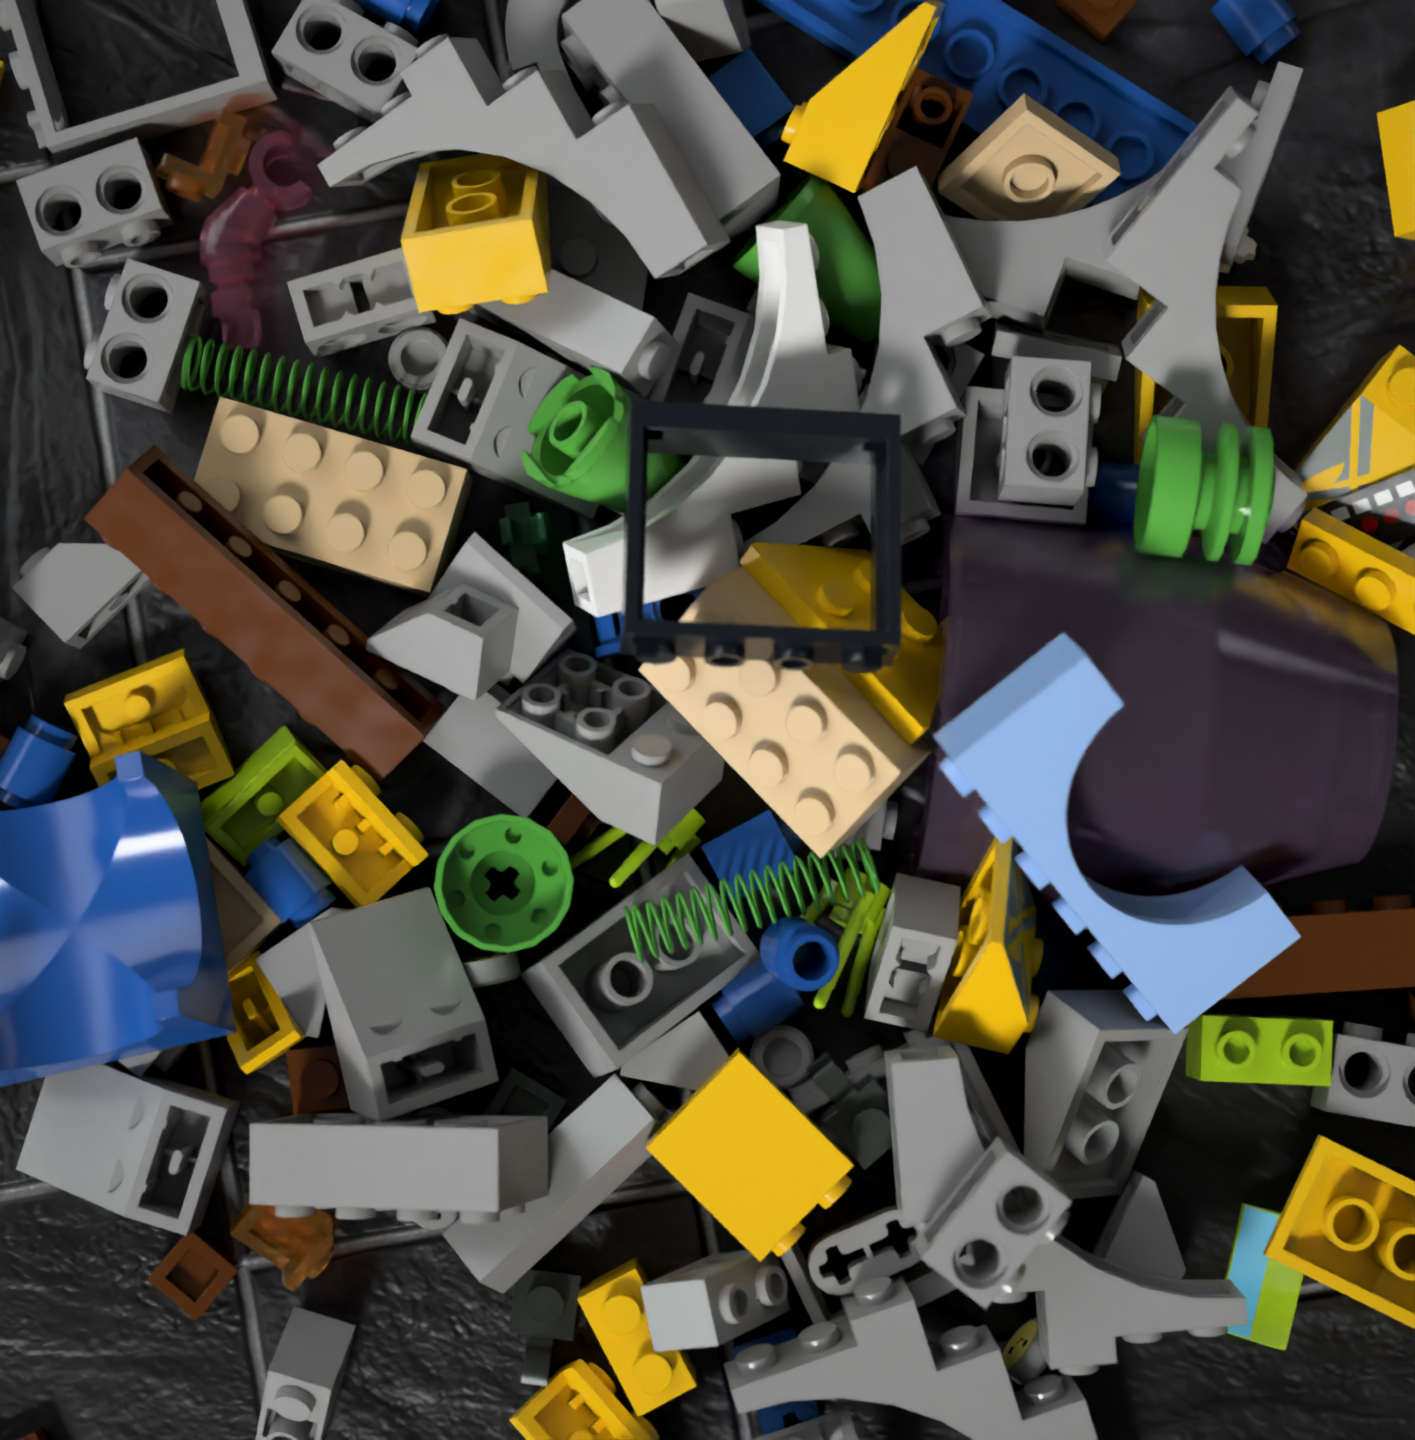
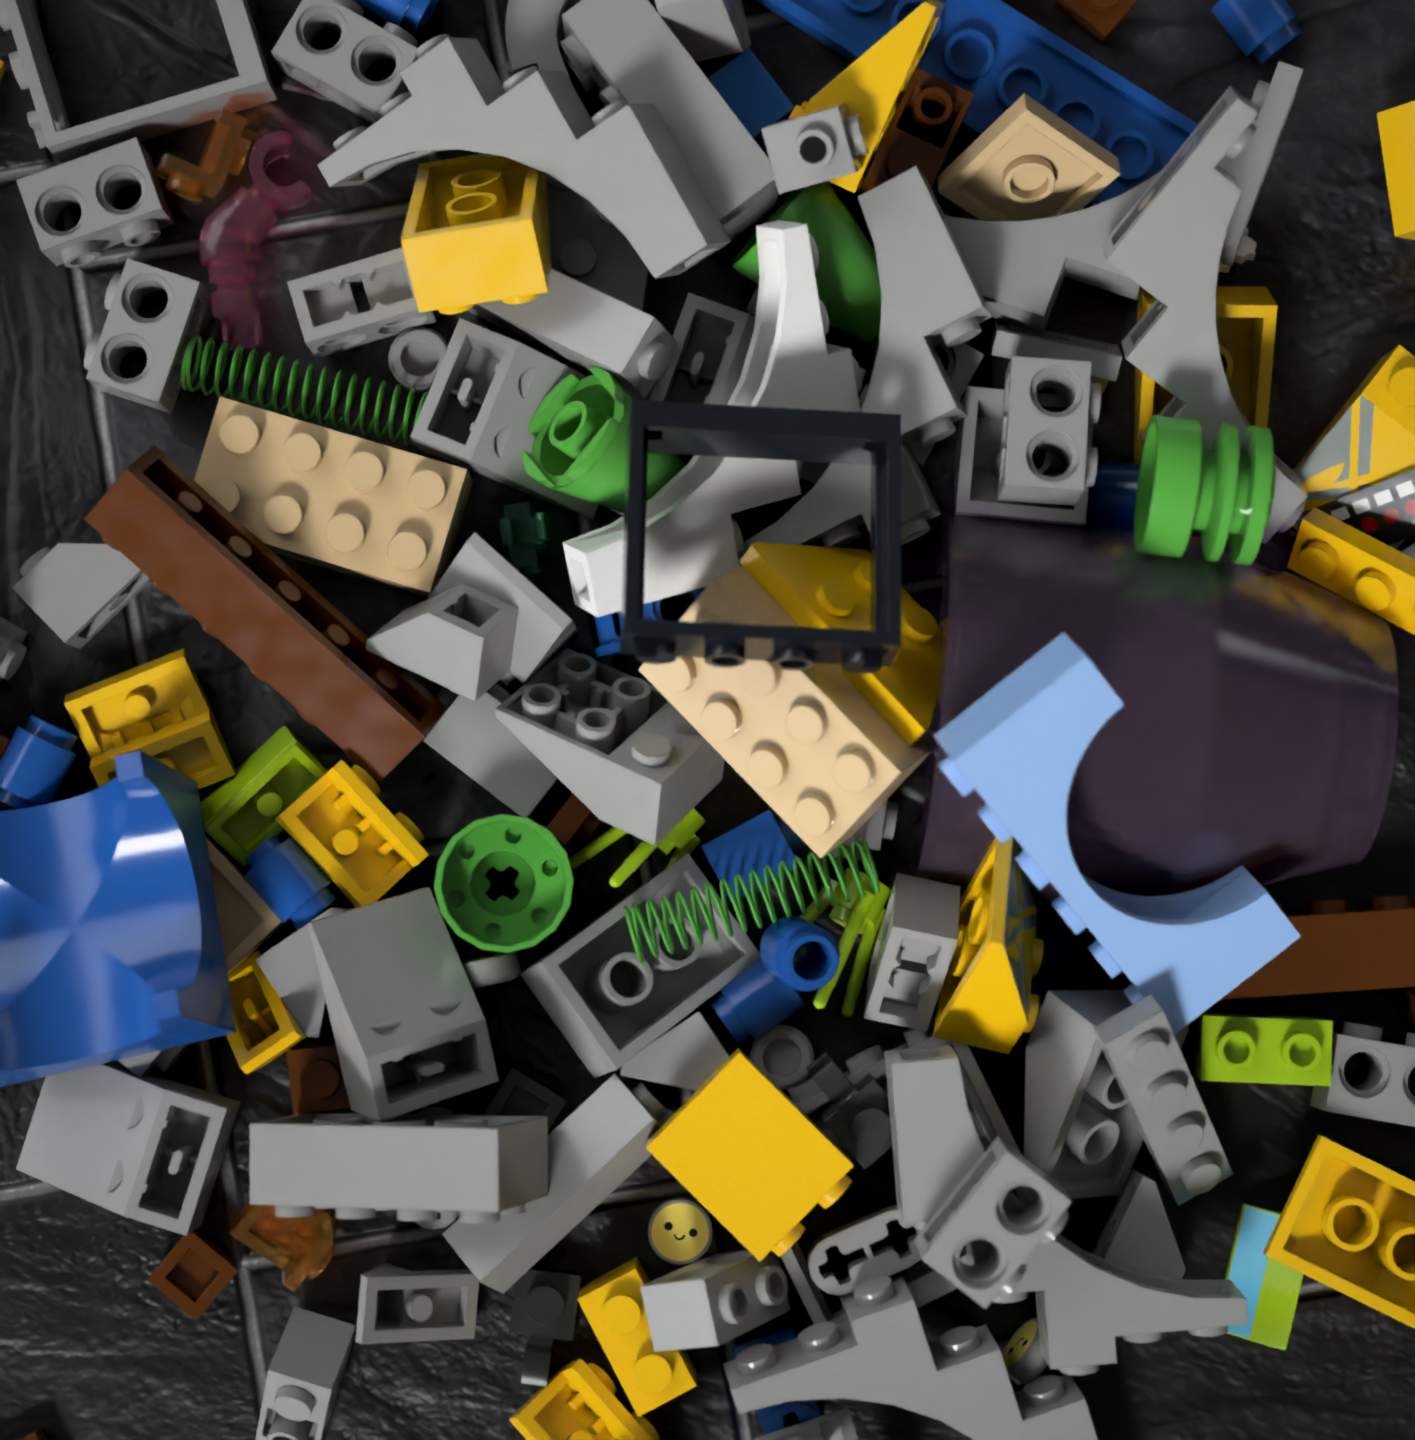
none -> light grey slope [355,1263,479,1344]
none -> light yellow tile [648,1197,712,1265]
none -> light grey brick [761,103,869,194]
none -> light grey plate [1093,994,1233,1206]

